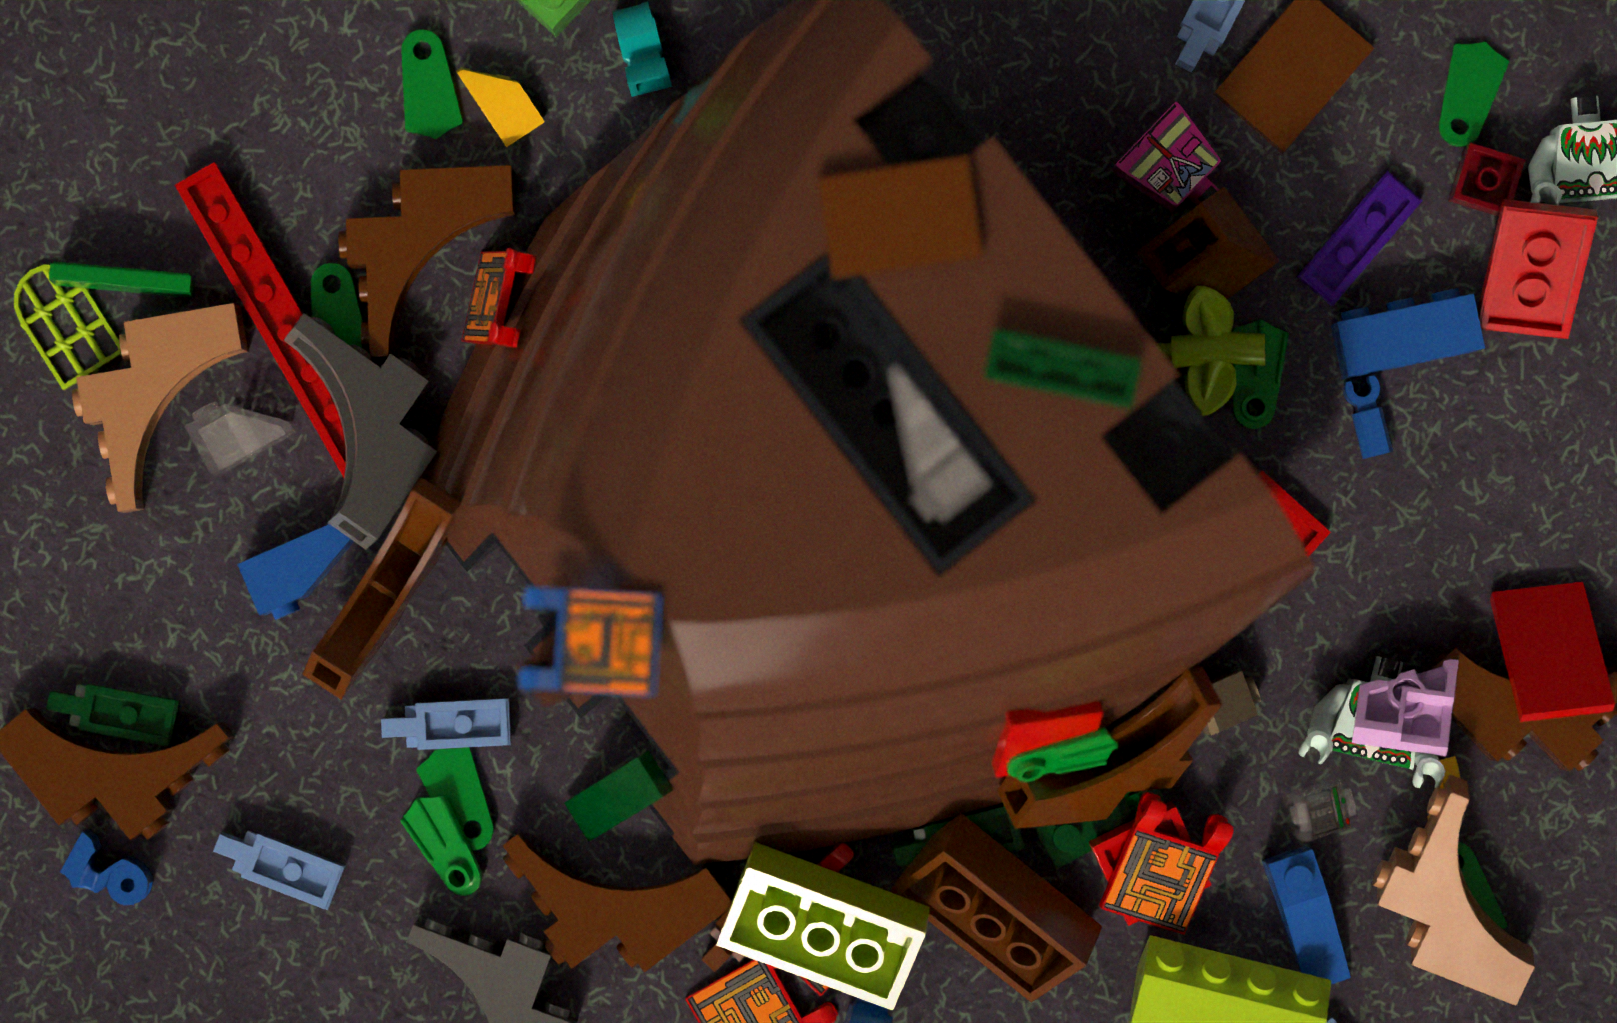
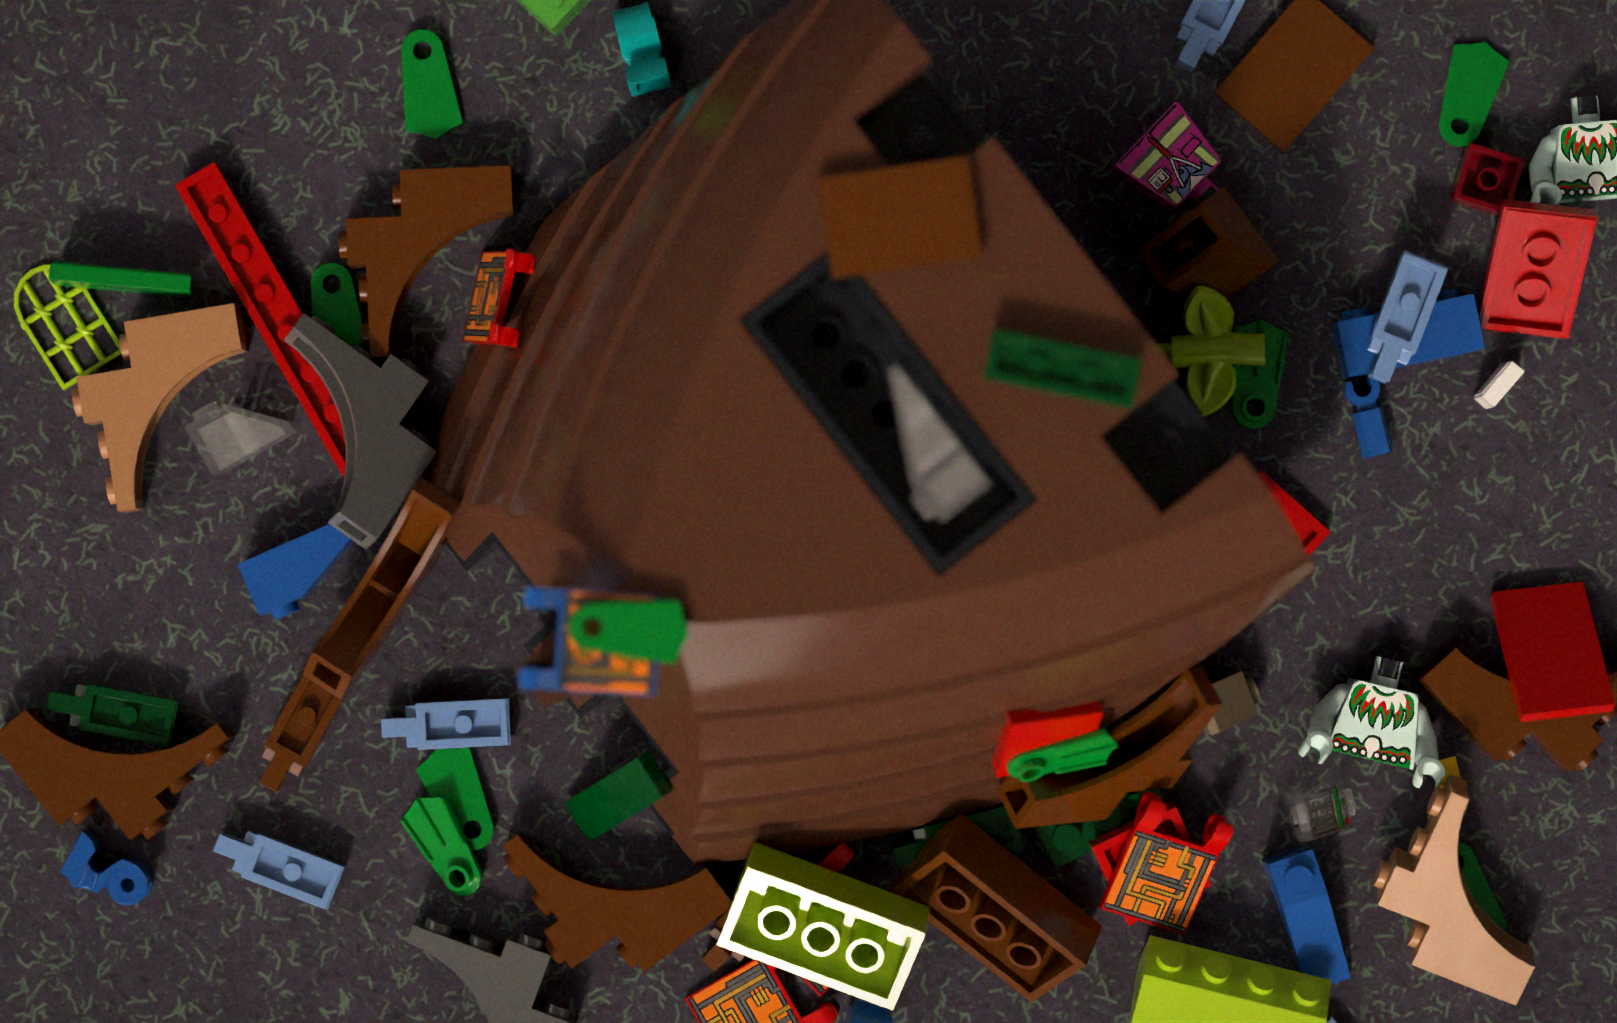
yellow slope [456,67,545,147] -> none
dark purple tile [1297,171,1423,306] -> none
lavender slope [1352,659,1459,756] -> none
none -> reddish brown hinge [259,675,350,792]
none -> green piece [569,601,689,664]
none -> medium blue hinge [1367,251,1448,384]
none -> white tile [1474,361,1525,409]

